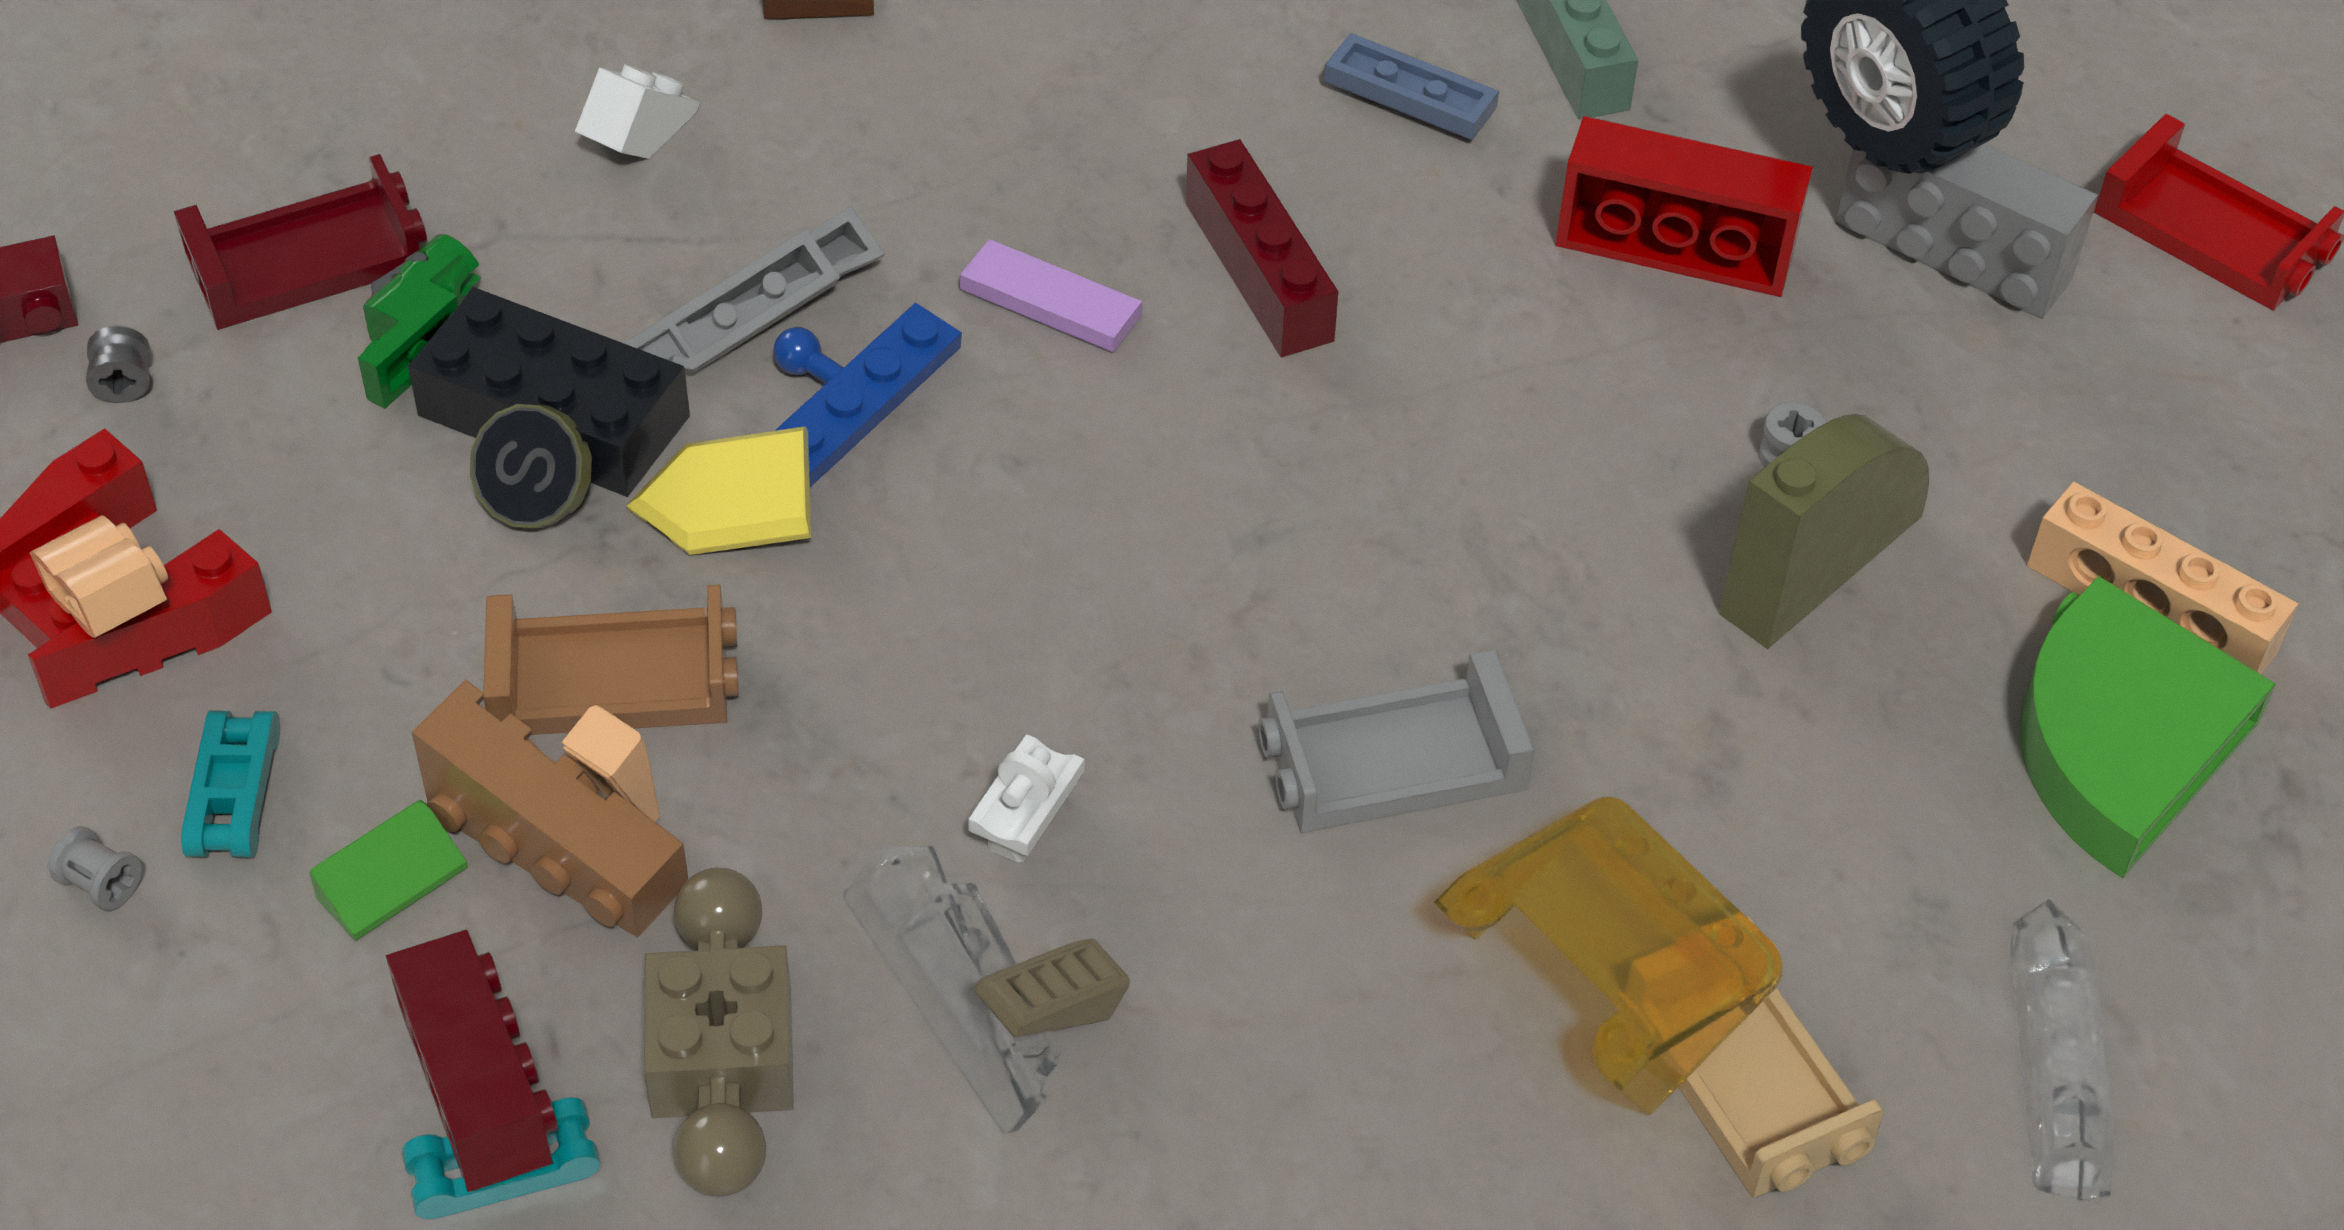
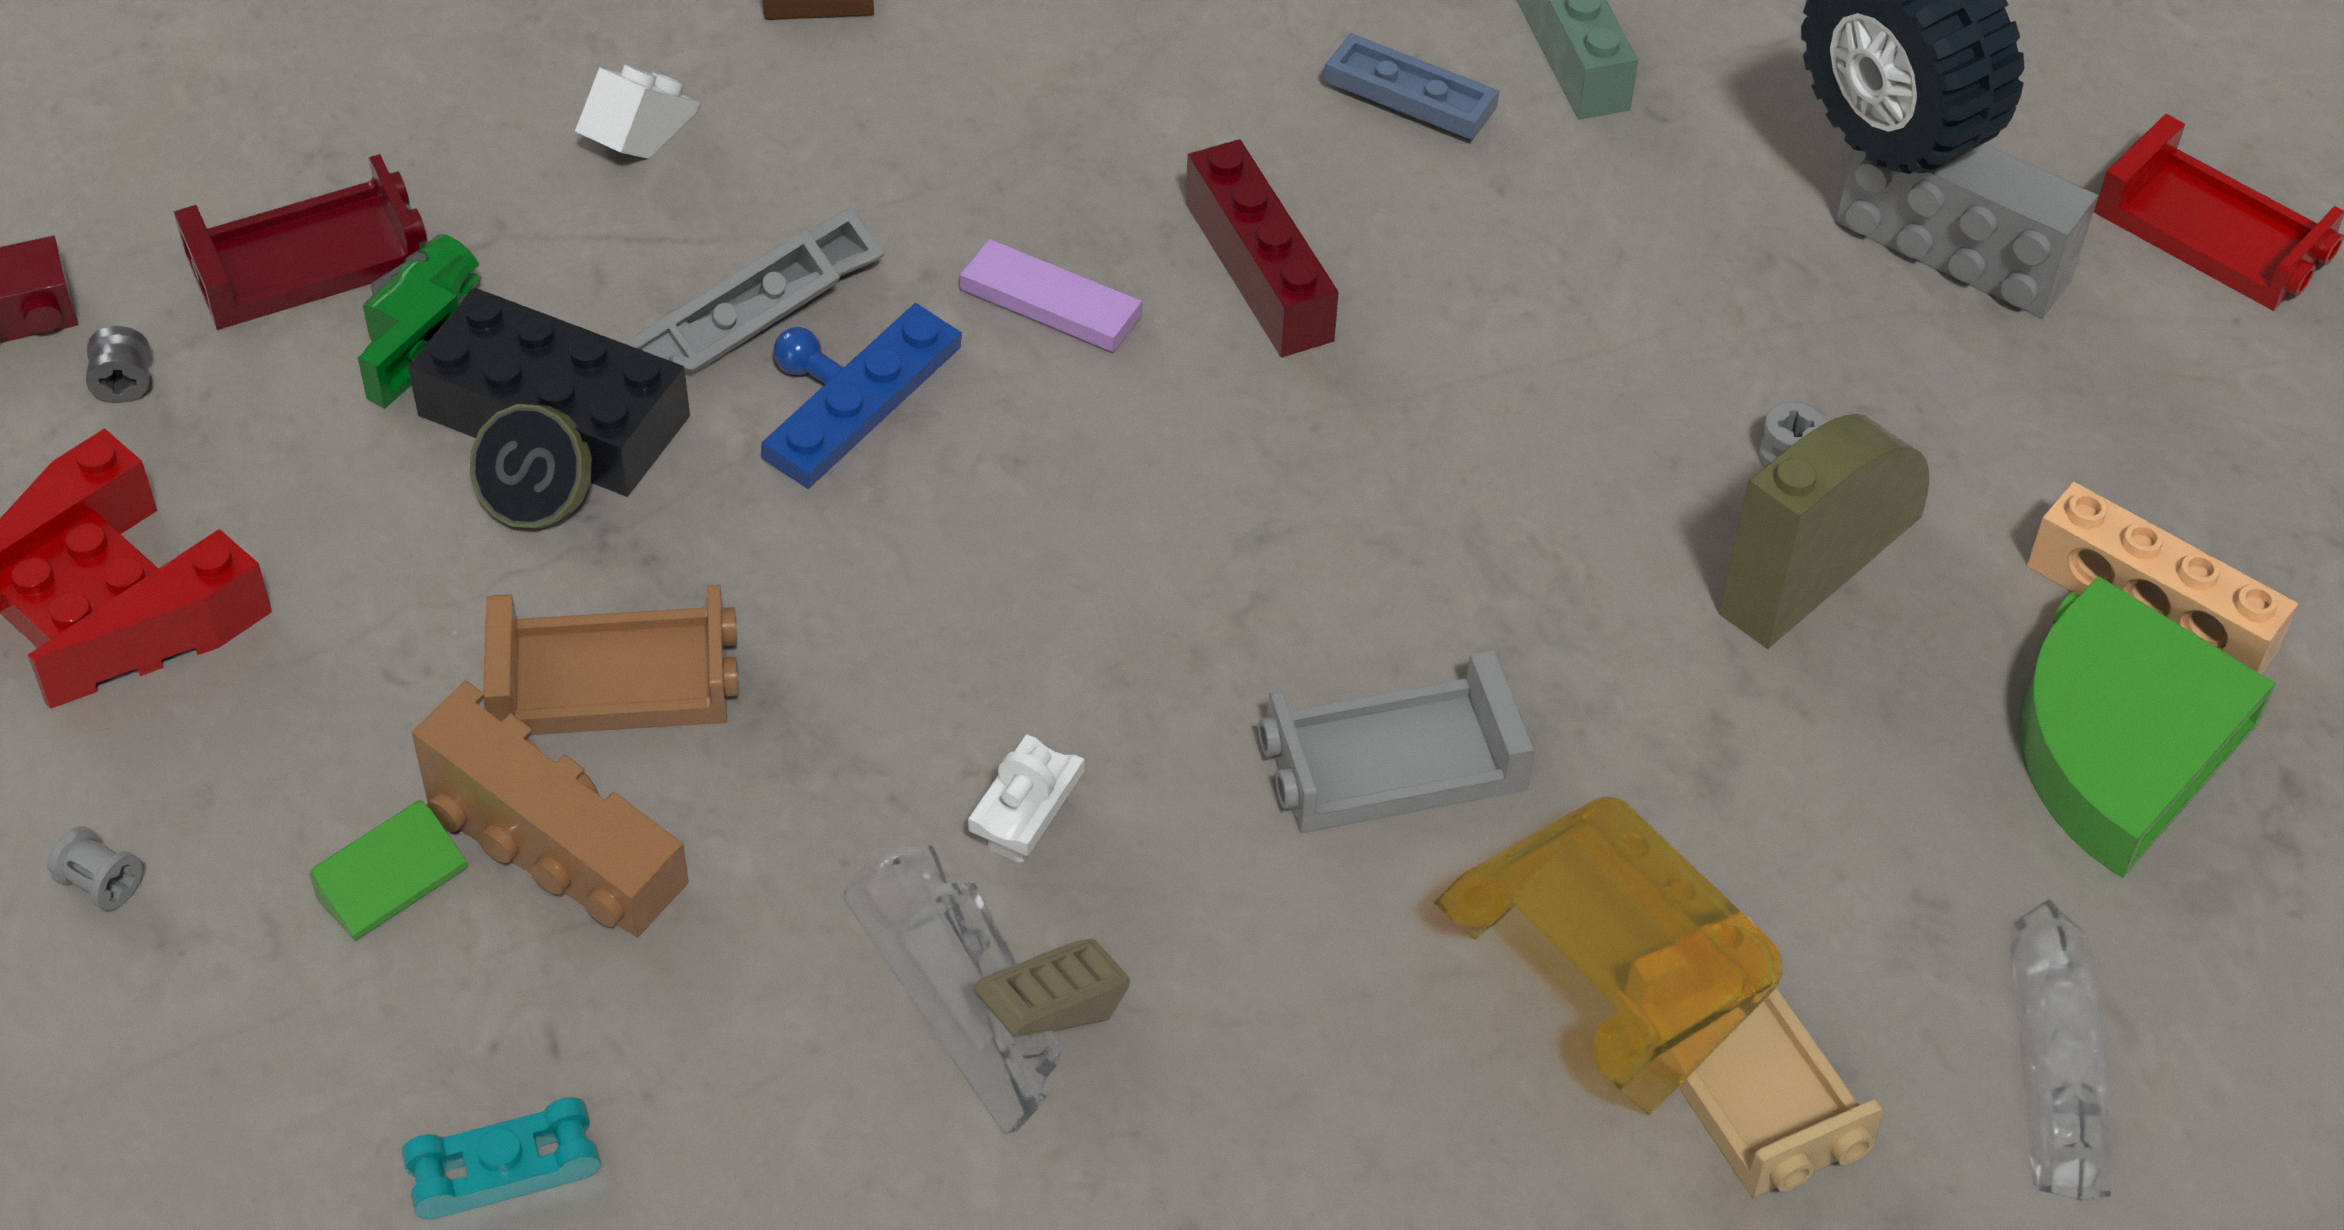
light nougat brick [29,515,168,638] -> none
teal plate [181,710,280,858] -> none
dark red brick [385,929,558,1192] -> none
light nougat slope [561,705,660,822] -> none
light yellow tile [626,426,811,555] -> none
dark tan brick [644,867,794,1197] -> none
red brick [1555,116,1813,297] -> none

